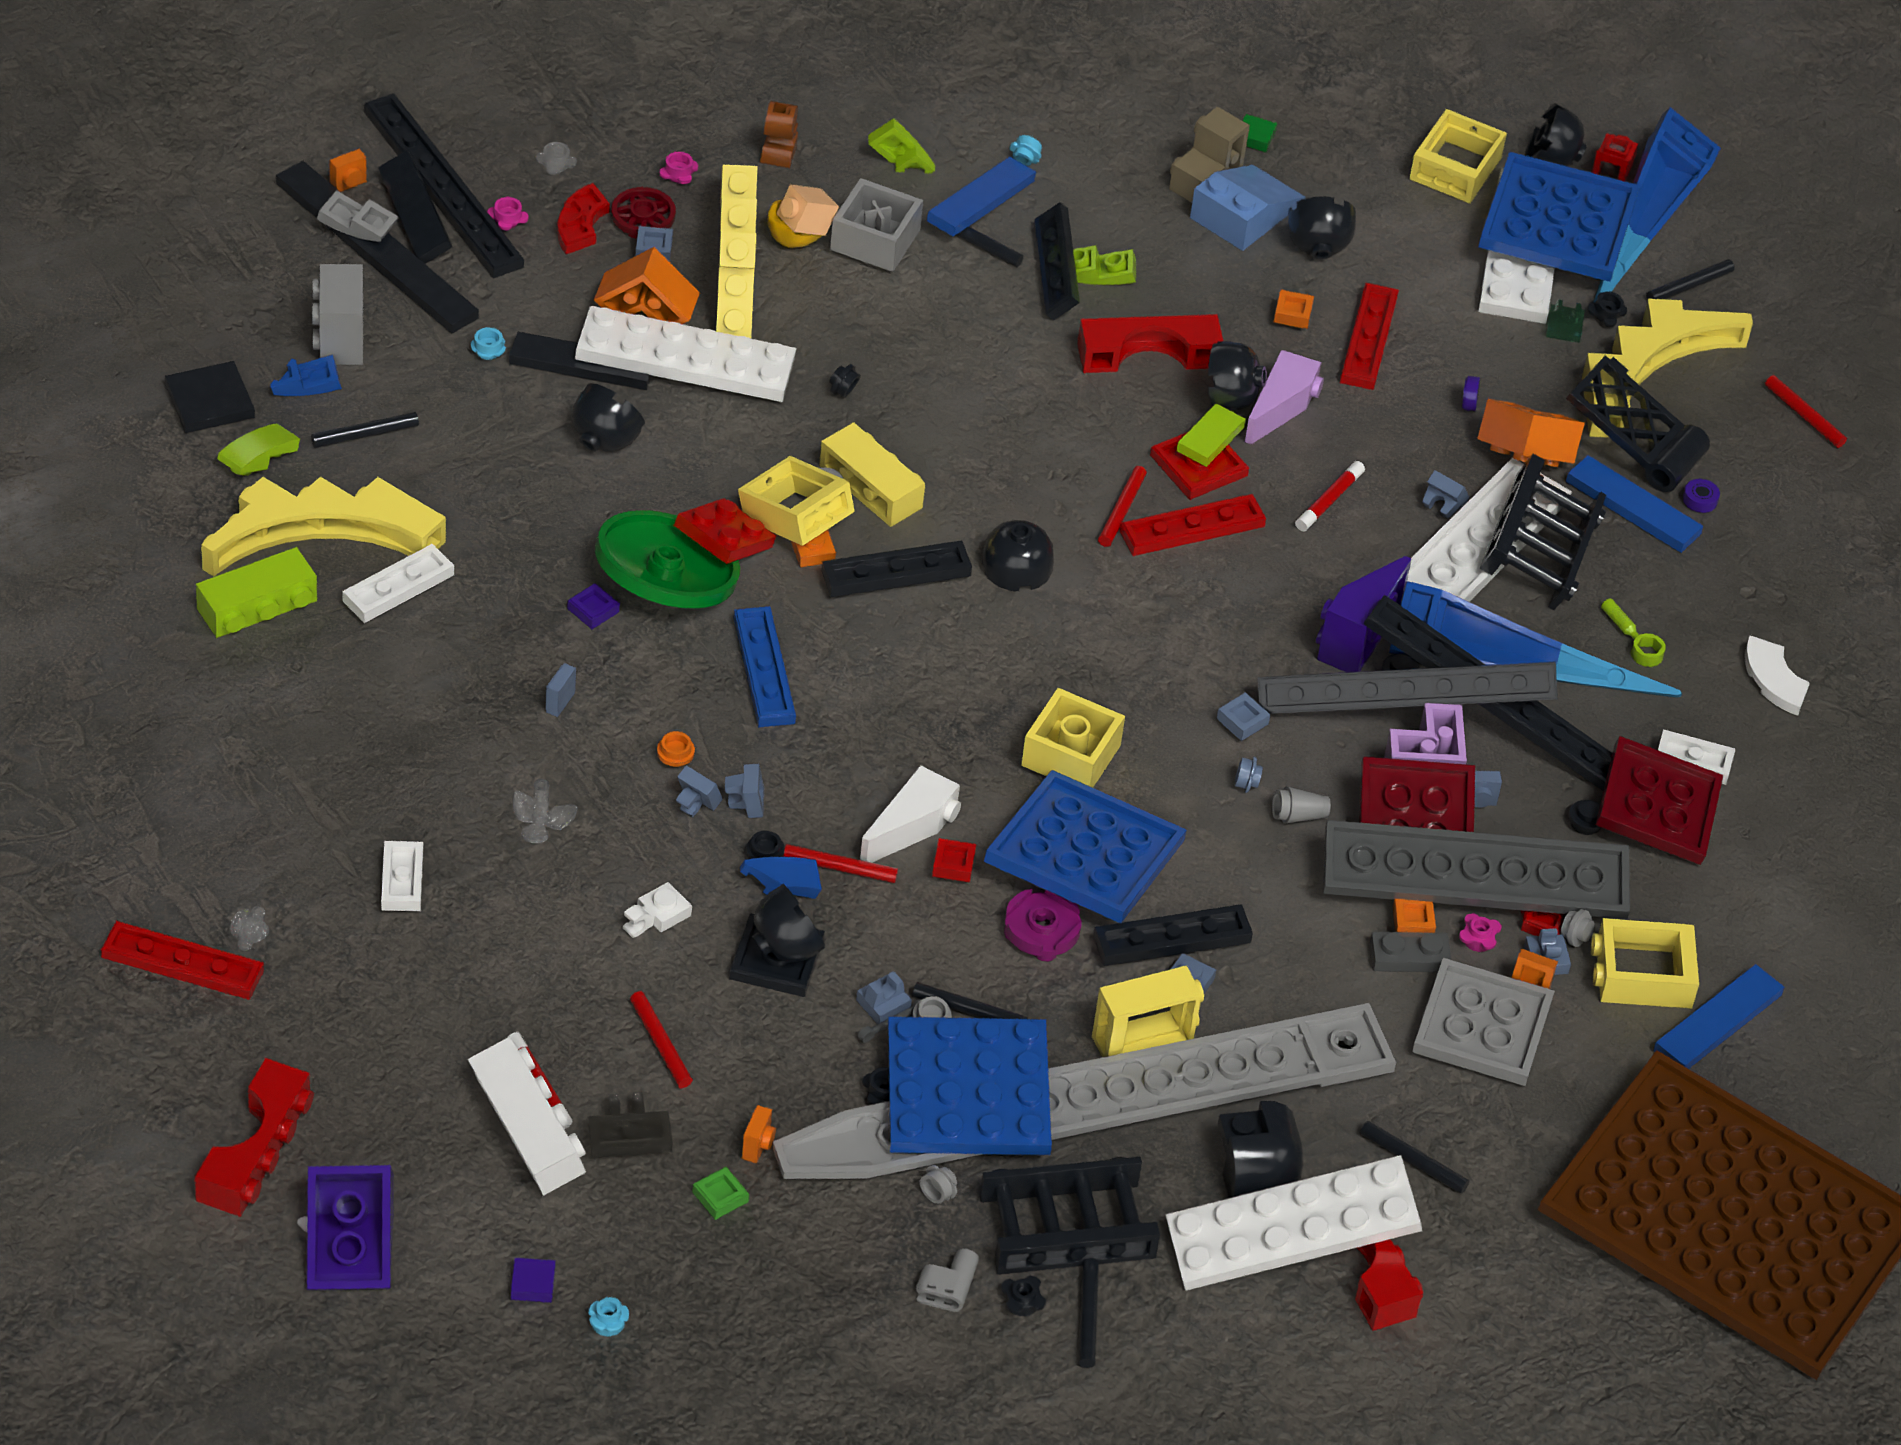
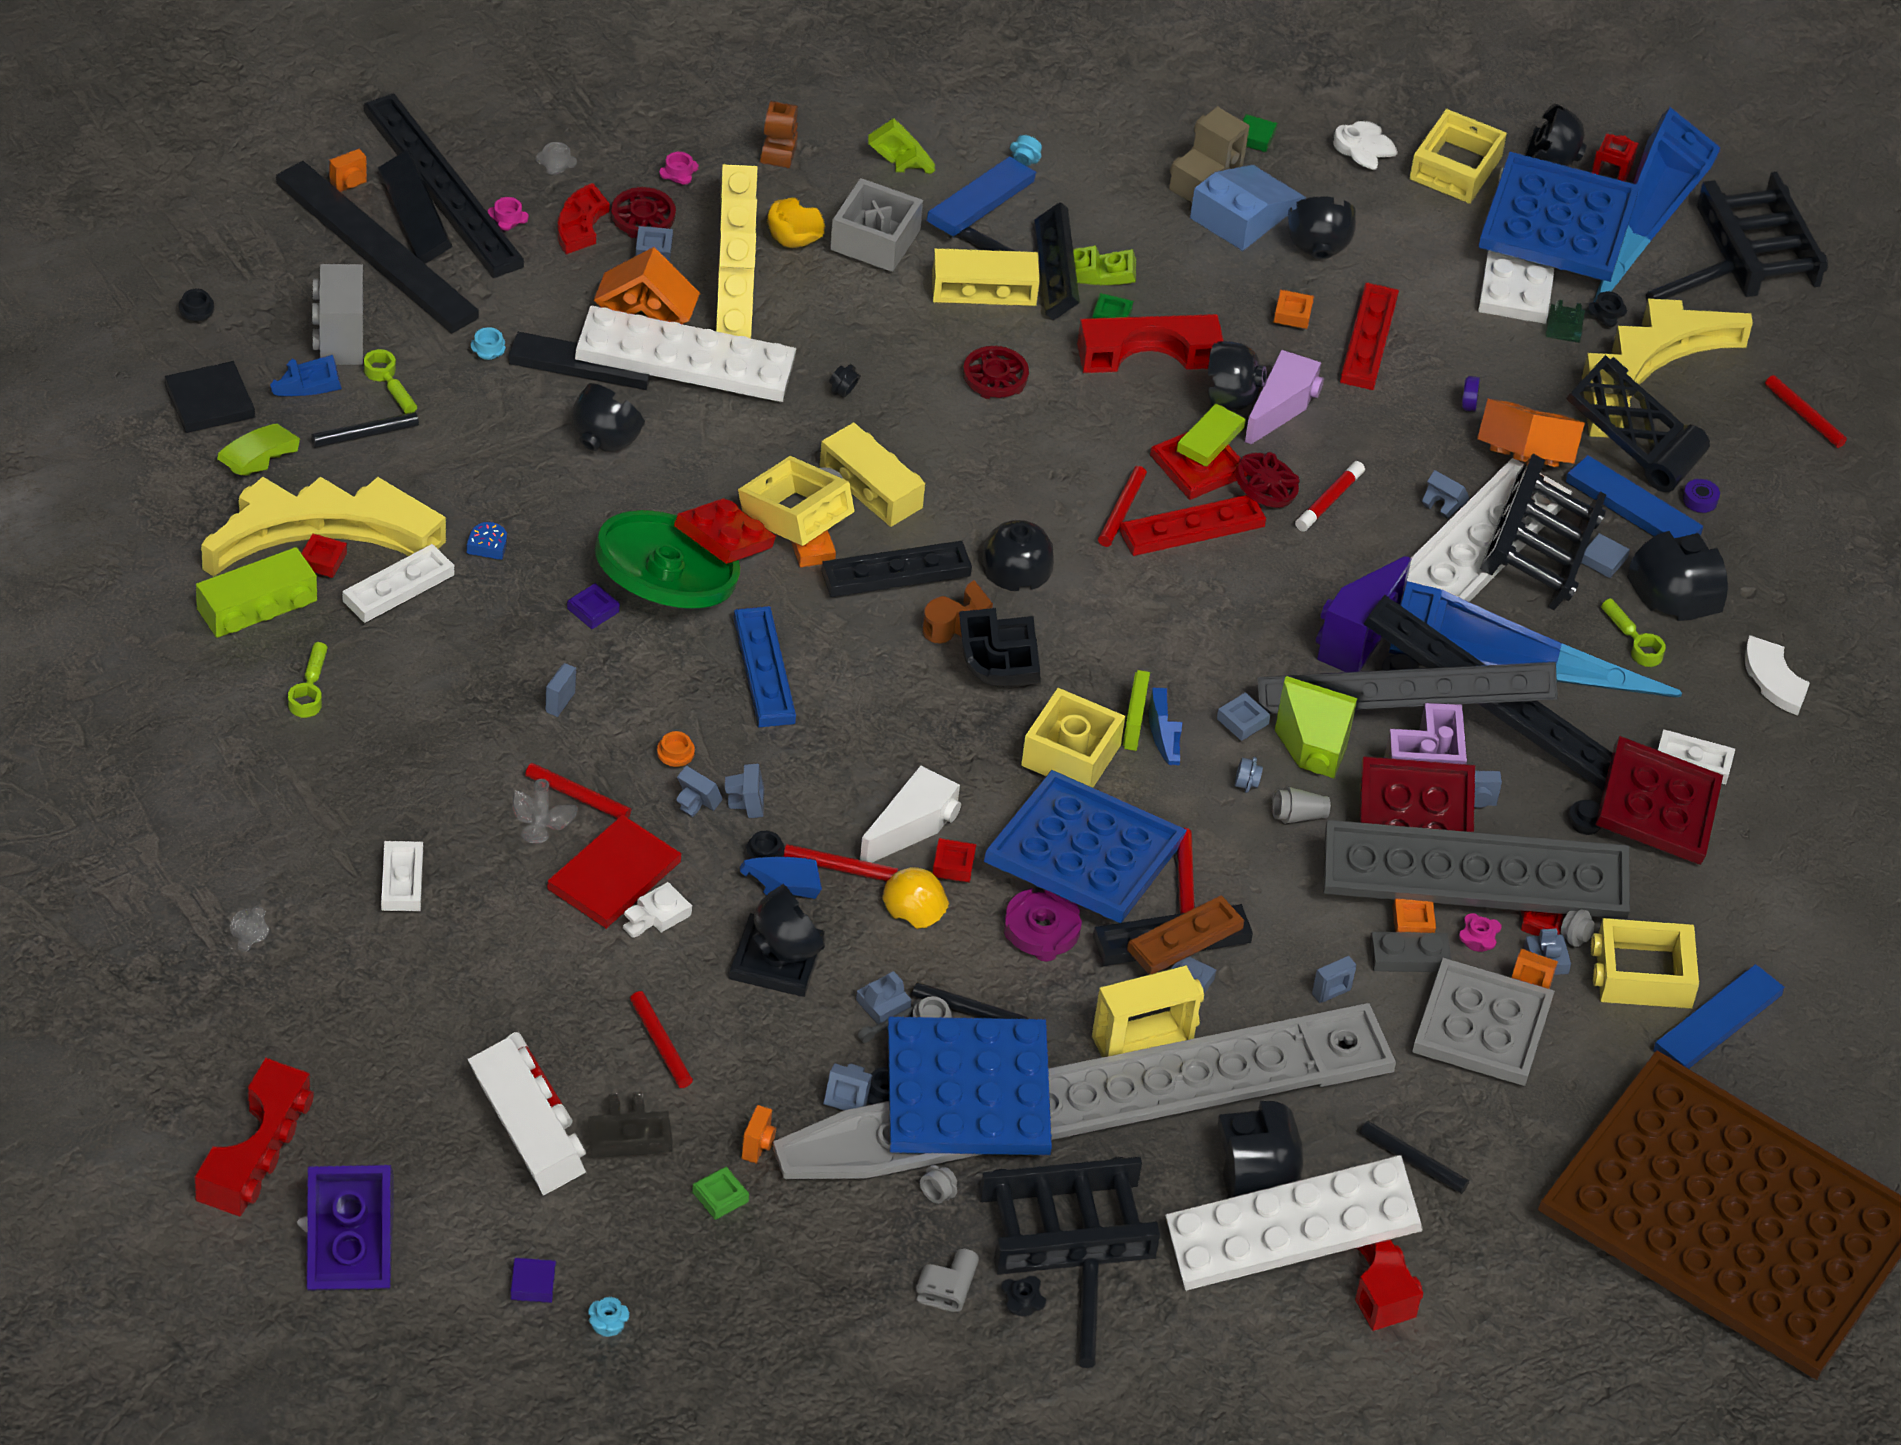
red tile [101,921,264,1000] -> none
light grey slope [317,190,398,242] -> none
light nougat brick [776,184,839,236] -> none
none -> black plate [179,289,214,321]
none -> lime piece [288,642,328,718]
none -> red plate [301,533,347,578]
none -> lime piece [364,349,417,414]
none -> blue tile [467,522,507,560]
none -> red bar [525,763,632,819]
none -> red tile [547,815,681,929]
none -> sand blue tile [824,1063,872,1110]
none -> yellow hair [882,867,949,929]
none -> dark orange leg [922,580,993,643]
none -> light yellow brick [932,248,1039,306]
none -> black brick [959,608,1041,687]
none -> dark red wheel [963,346,1029,399]
none -> green tile [1092,293,1134,318]
none -> lime tile [1123,670,1150,751]
none -> dark orange tile [1127,895,1244,975]
none -> blue slope [1148,687,1182,765]
none -> red bar [1177,828,1195,914]
none -> dark red wheel [1235,452,1300,508]
none -> lime slope [1275,676,1357,778]
none -> sand blue tile [1312,956,1356,1003]
none -> white plate [1333,121,1397,170]
none -> sand blue tile [1581,533,1630,578]
none -> black brick [1627,531,1728,621]
none -> black fence [1697,172,1828,297]

